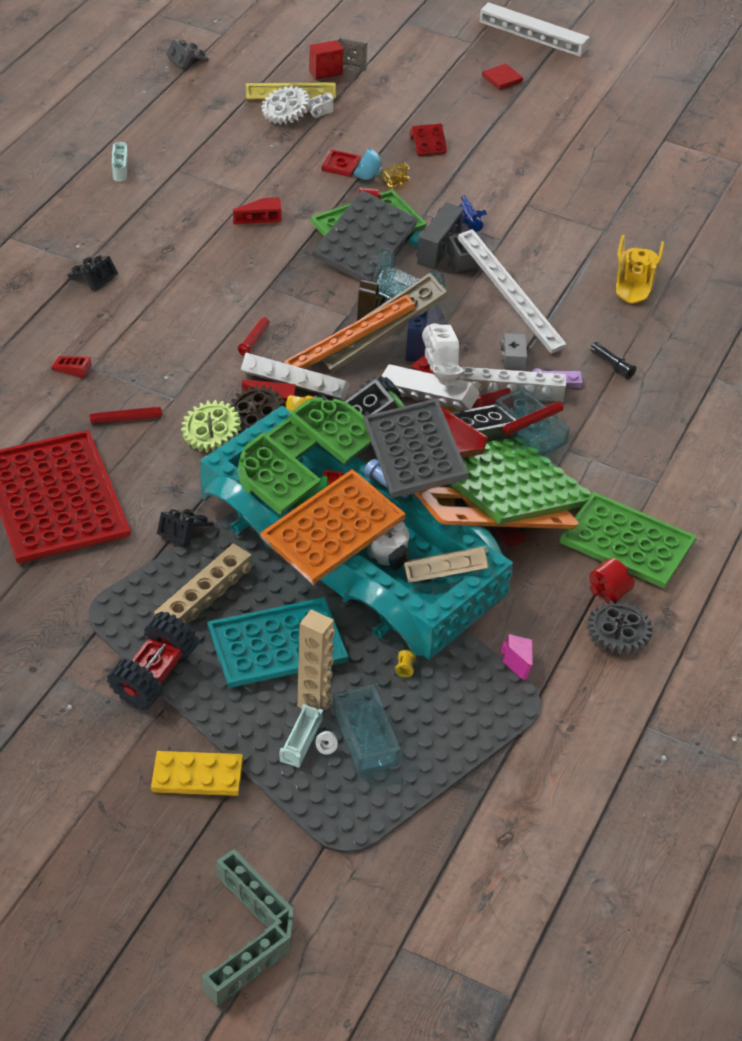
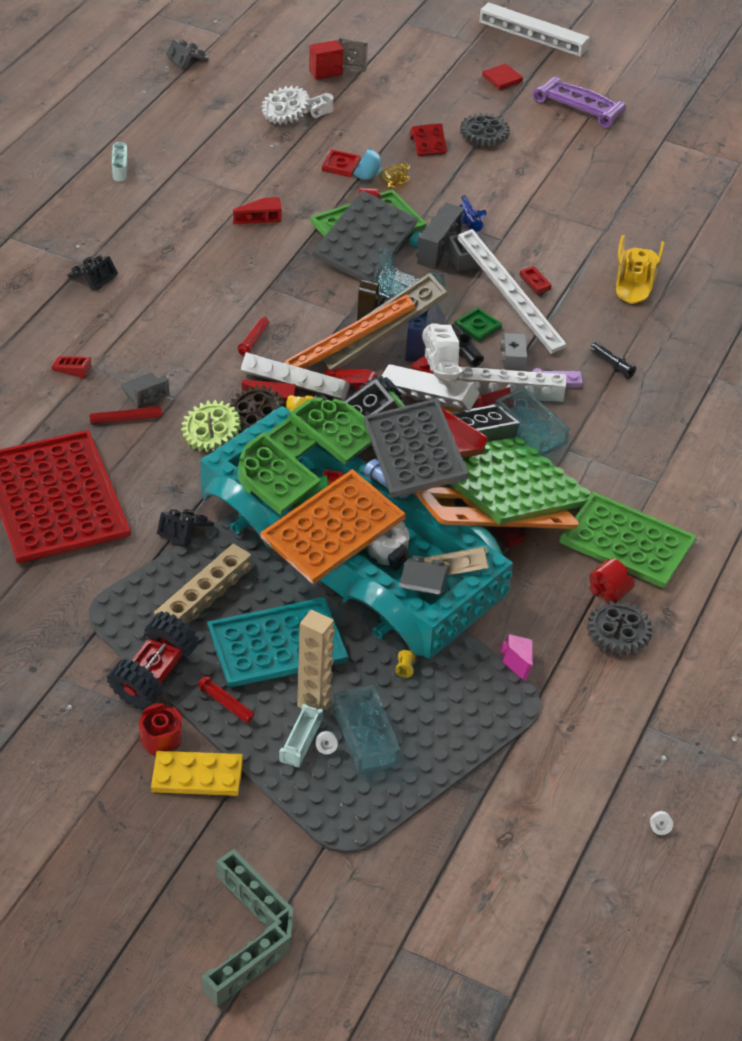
light yellow plate [246,83,336,100] -> none
red axle [502,401,564,436] -> none
none -> dark grey bracket [121,373,170,408]
none -> red brick [138,704,182,755]
none -> red axle [198,676,254,723]
none -> red door [324,369,378,392]
none -> dark grey slope [399,556,449,595]
none -> black piece [451,324,484,367]
none -> green tile [454,307,502,343]
none -> dark grey gear [460,113,510,147]
none -> red plate [519,266,552,295]
none -> medium lavender piece [532,77,626,128]
none -> white tile [650,811,673,835]

